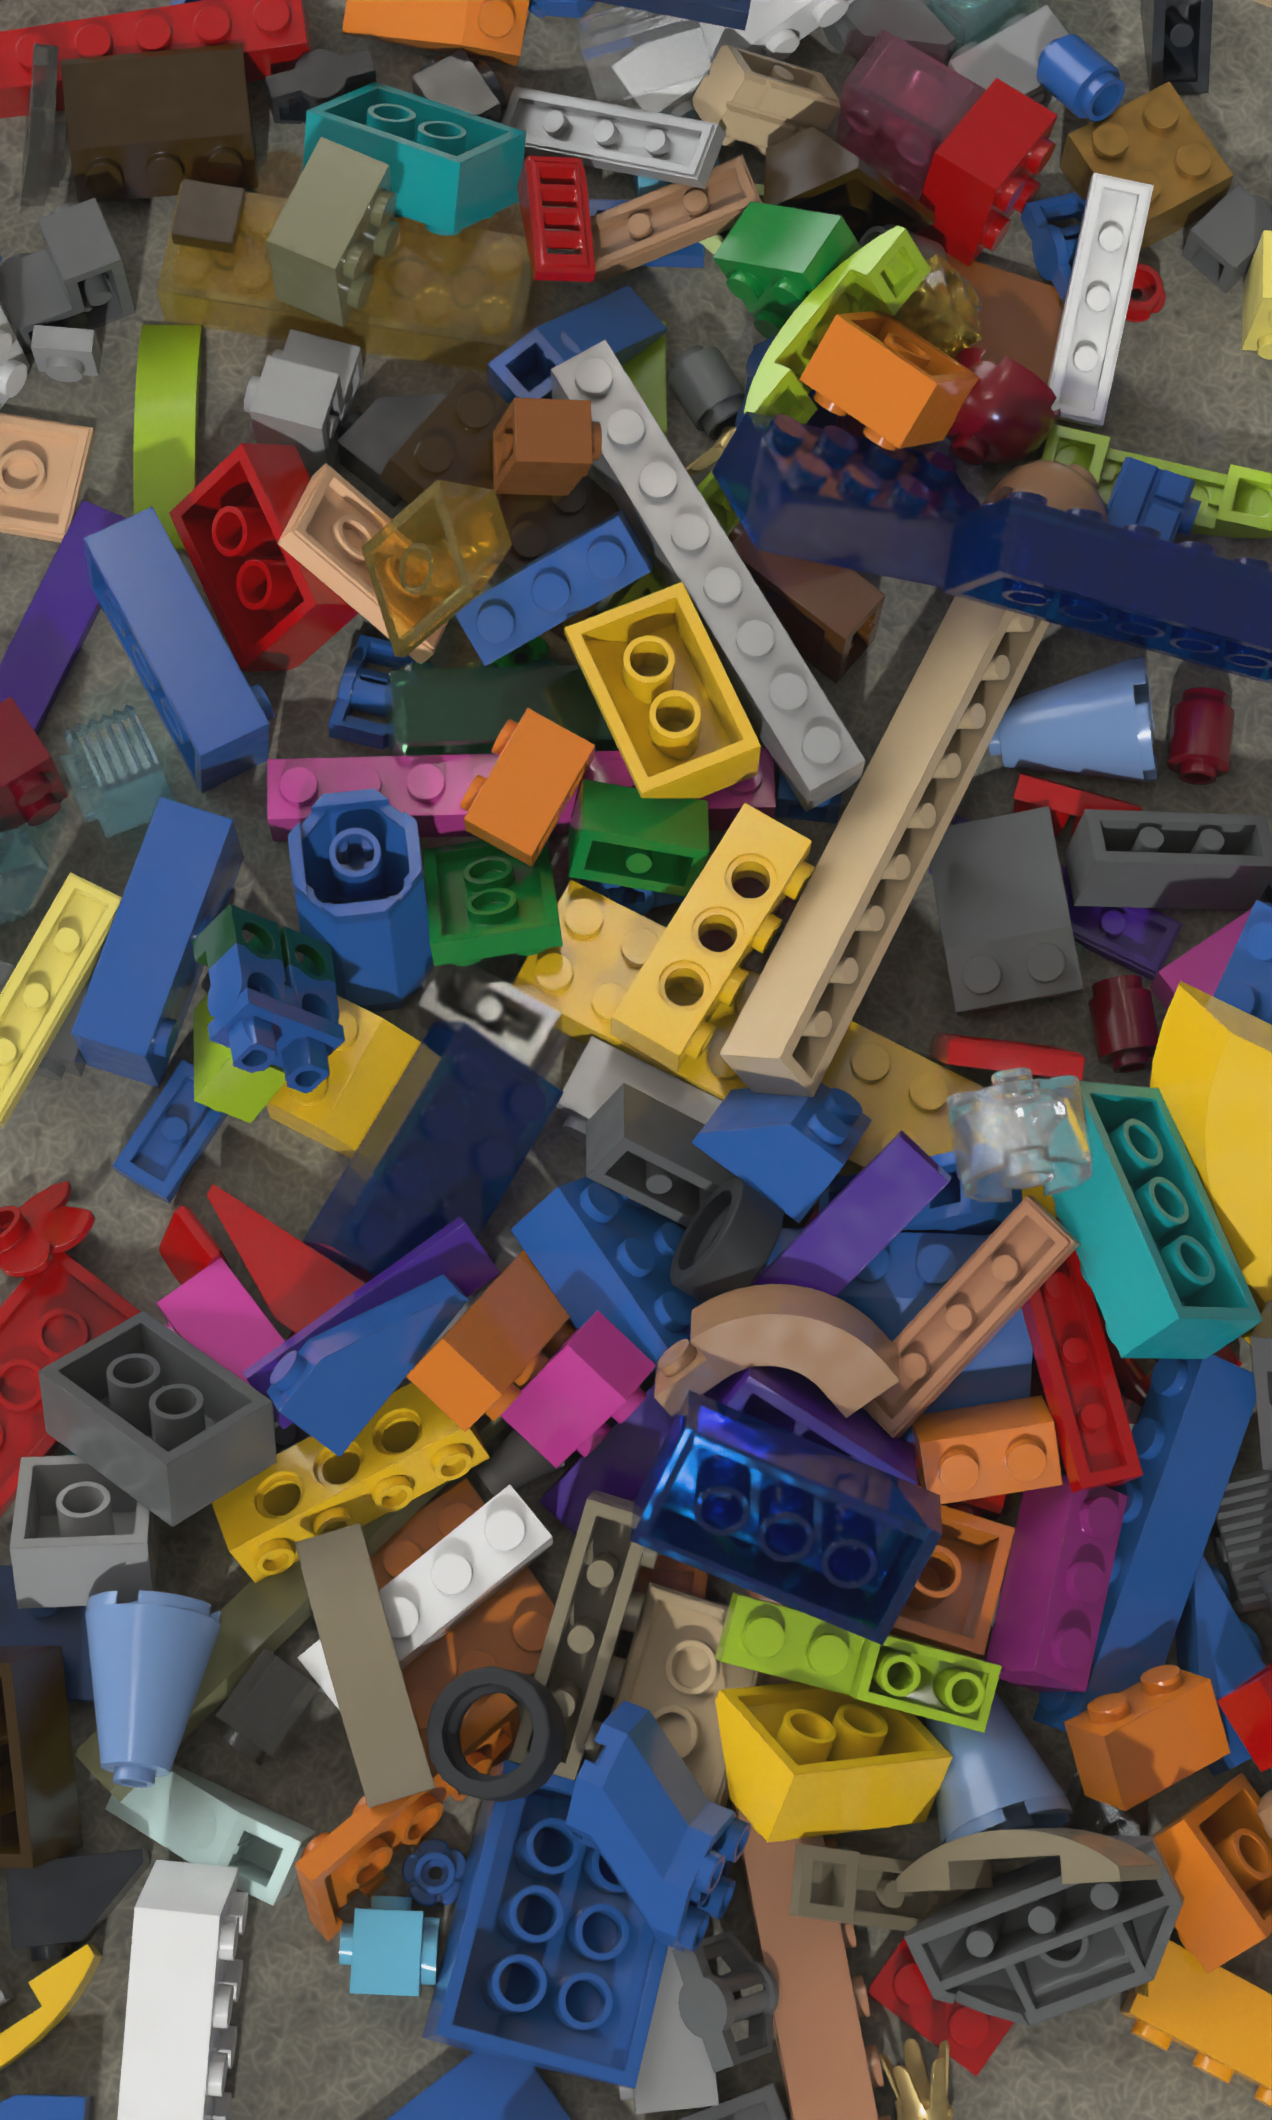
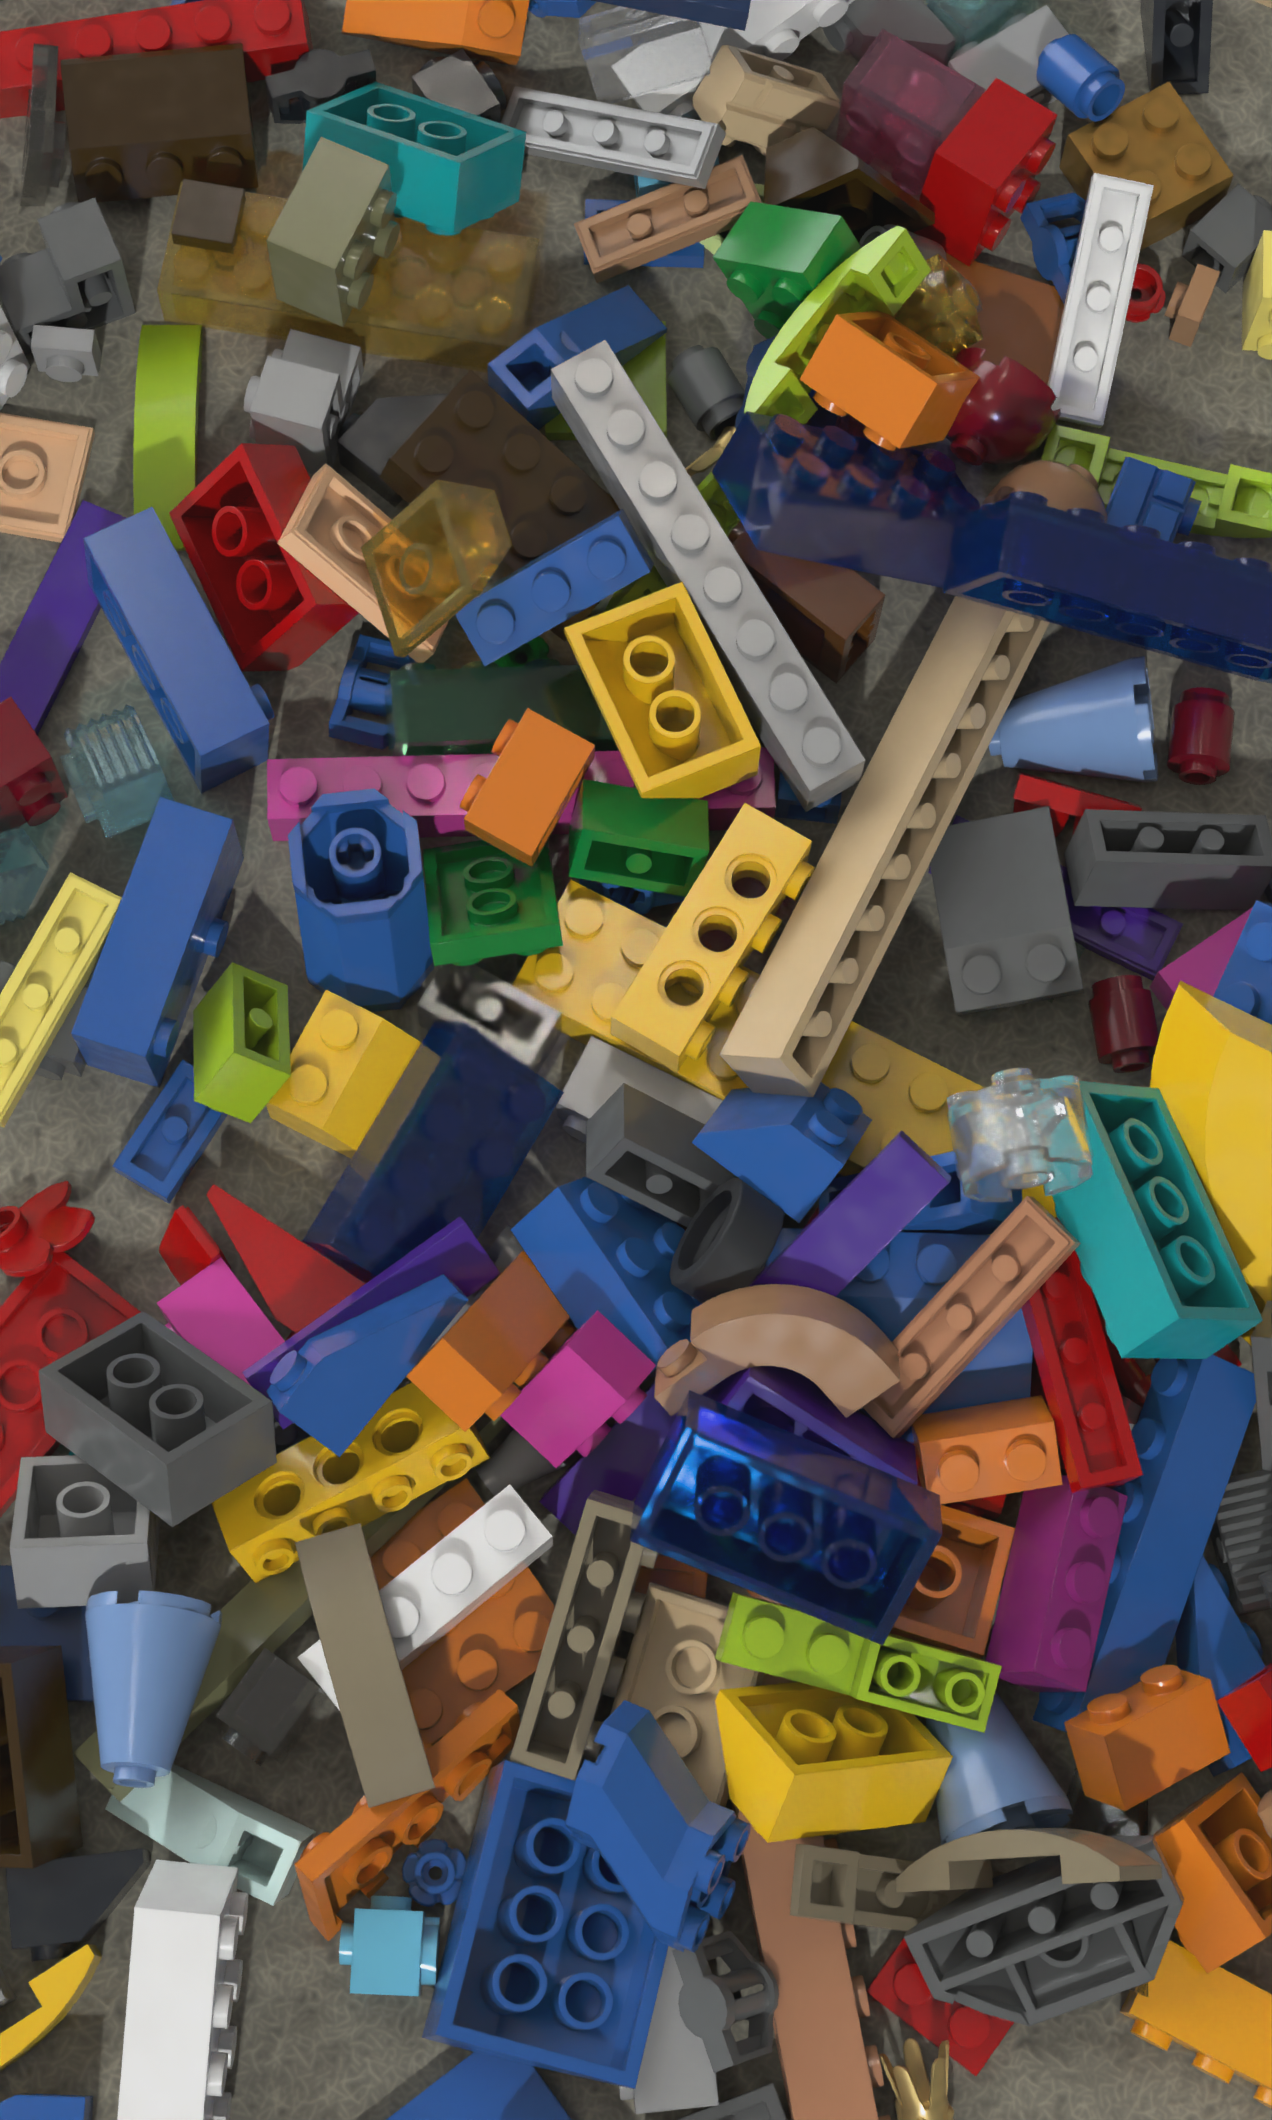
blue hips [192,904,345,1093] -> none
black tyre [426,1666,566,1802] -> none
dark orange brick [493,398,602,496] -> none
red slope [517,156,596,282] -> none
red tile [930,1032,1085,1081] -> none
none -> medium nougat plate [1165,264,1220,347]

